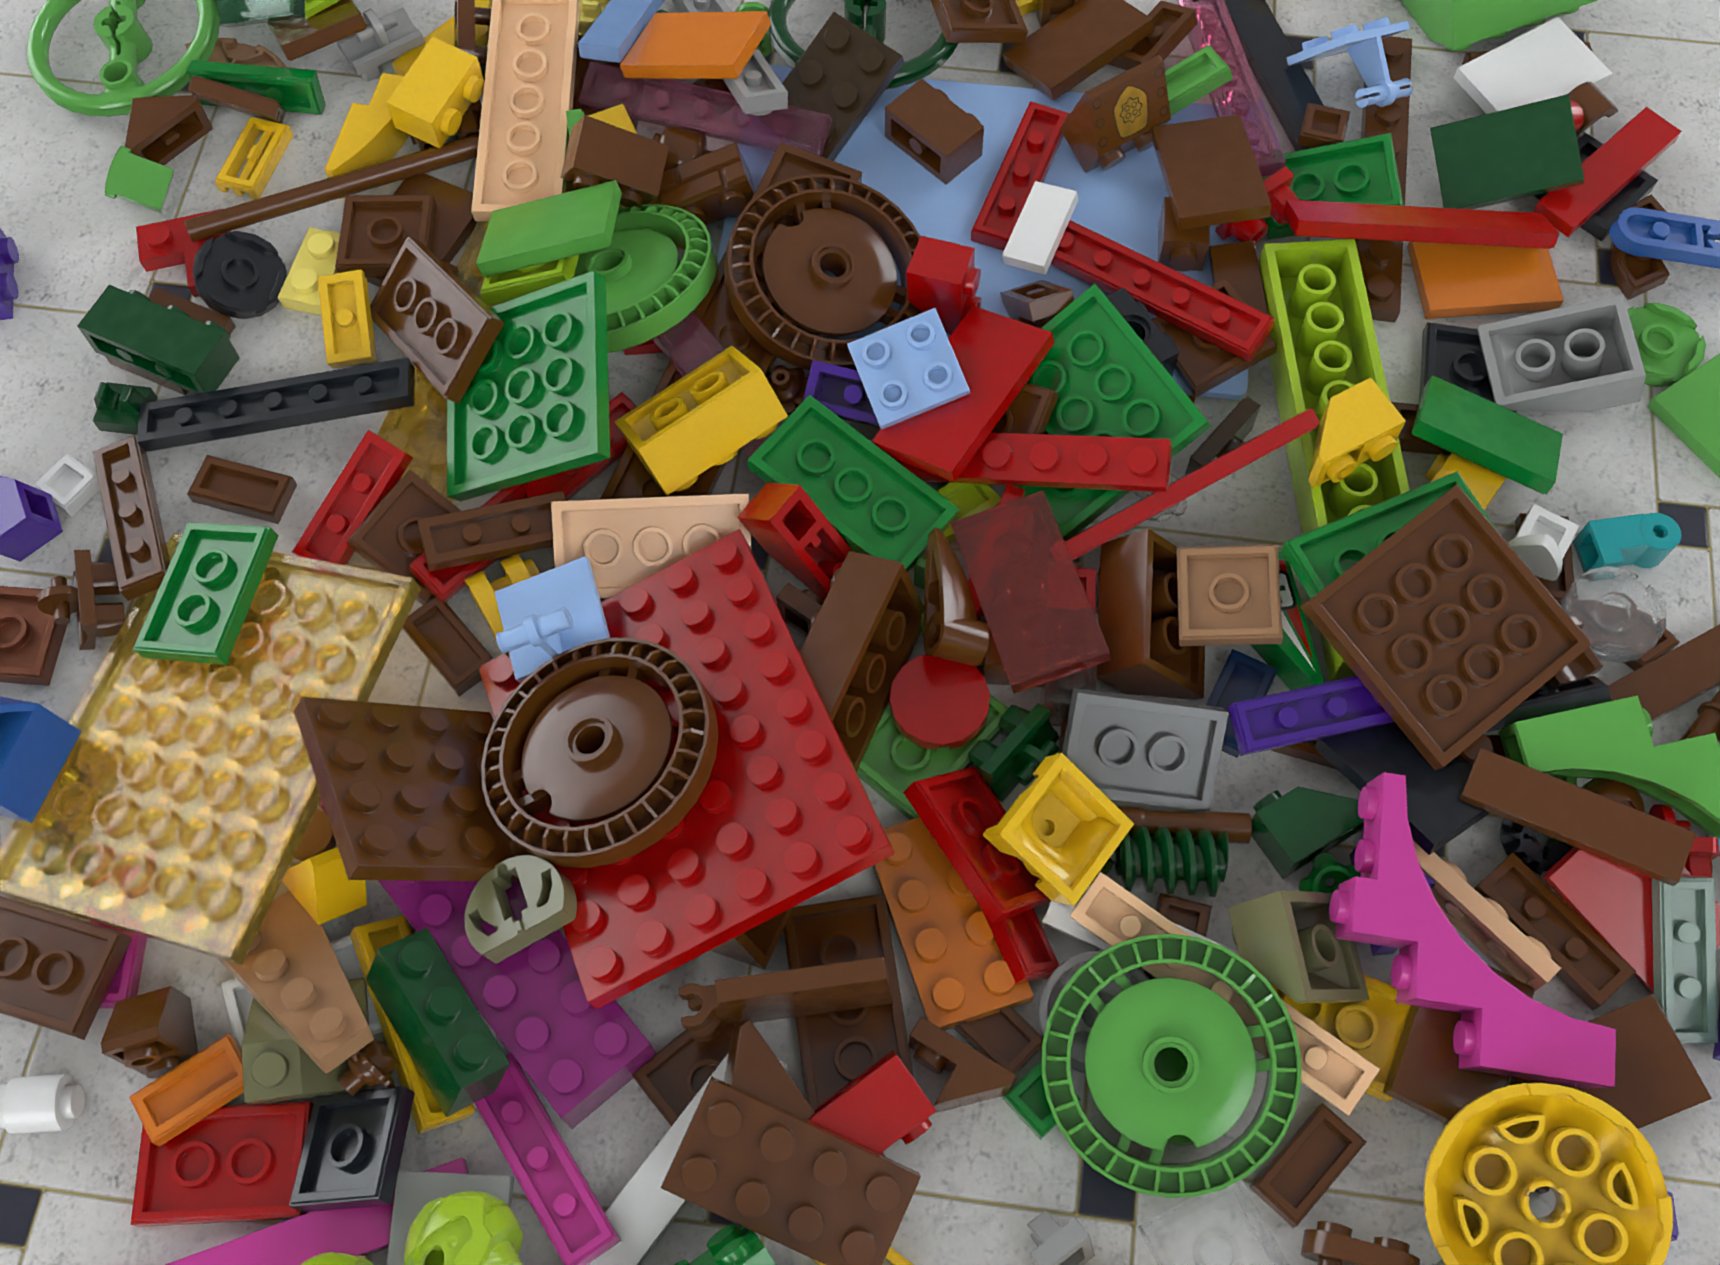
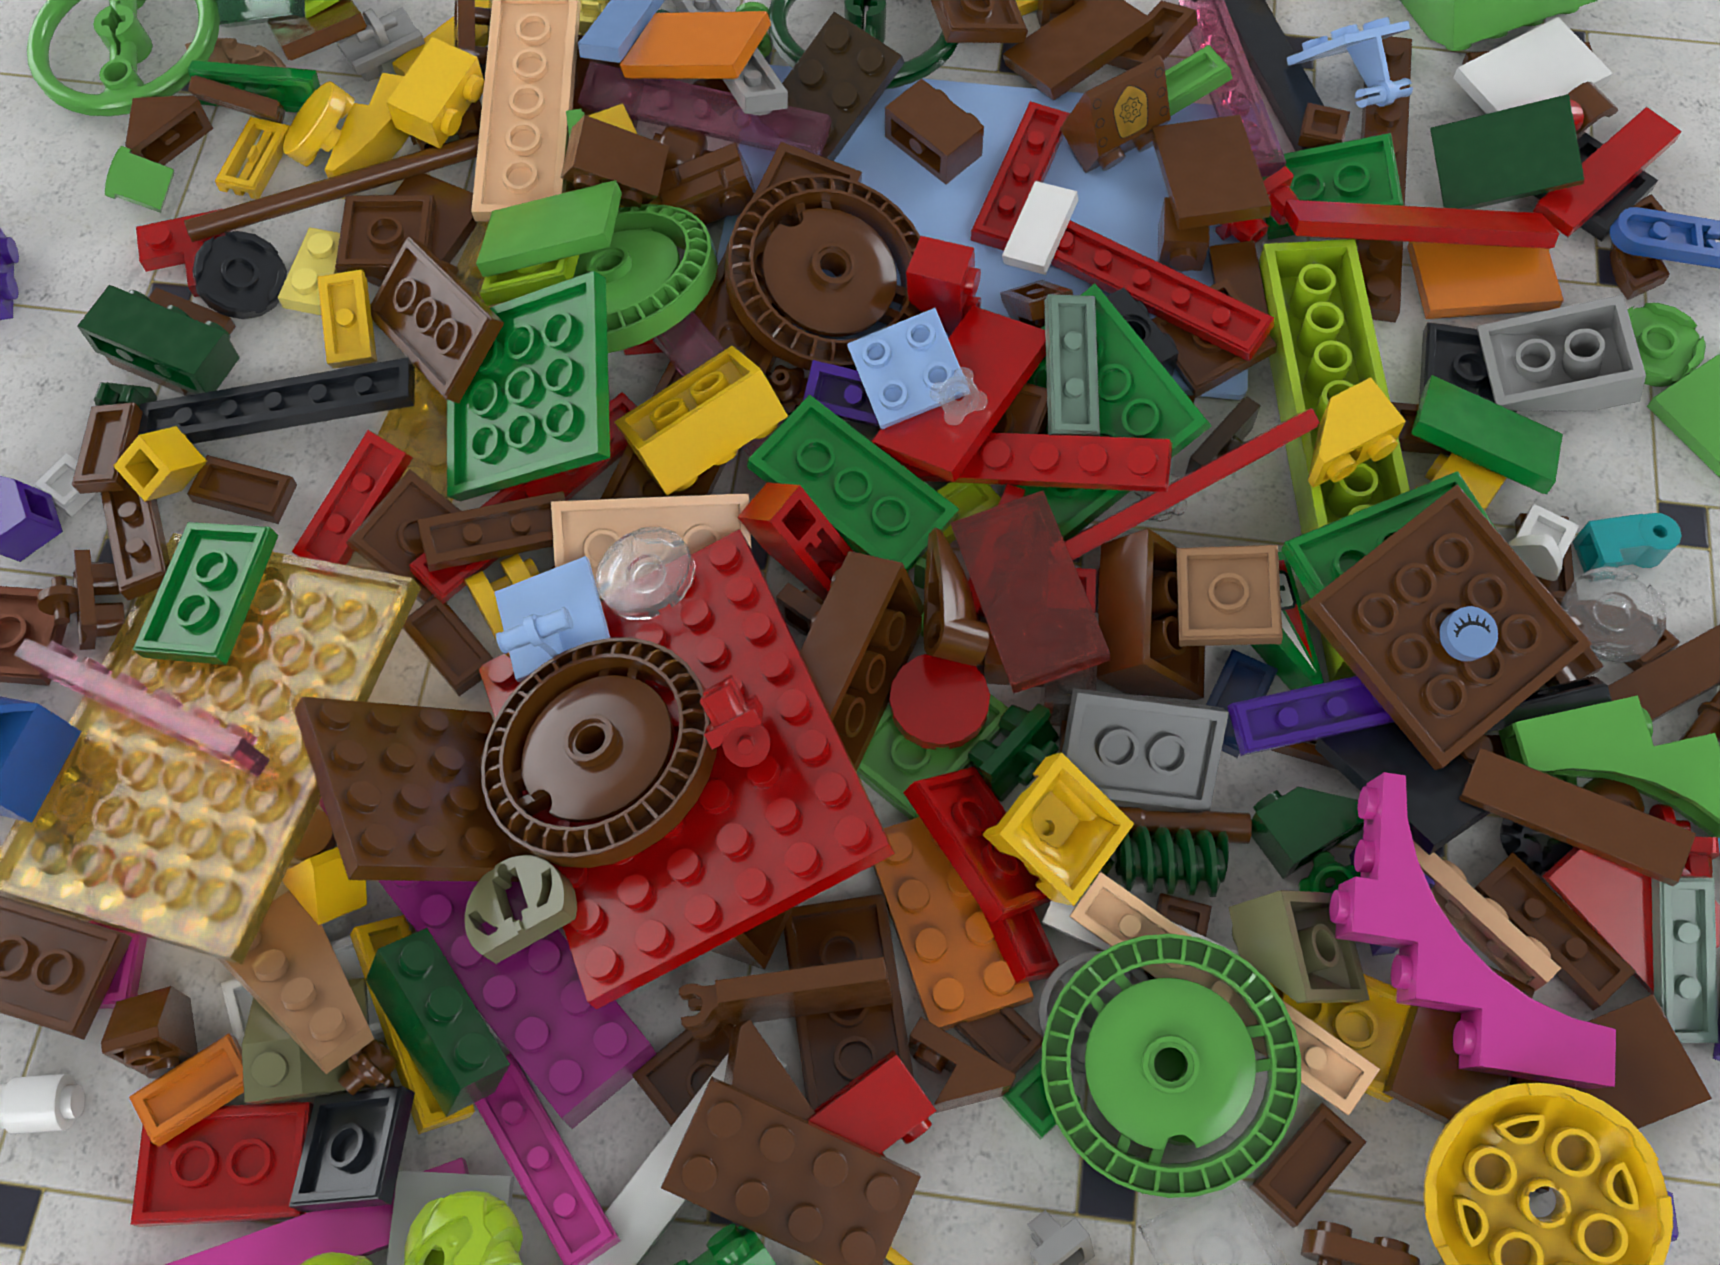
none -> clear pink plate [14,638,270,778]
none -> reddish brown tile [72,403,143,494]
none -> yellow brick [113,426,207,502]
none -> yellow tile [283,81,355,167]
none -> clear tile [595,526,695,620]
none -> red hips [700,675,770,767]
none -> clear plate [930,367,987,426]
none -> sand green tile [1044,294,1100,436]
none -> medium blue tile [1440,606,1498,662]

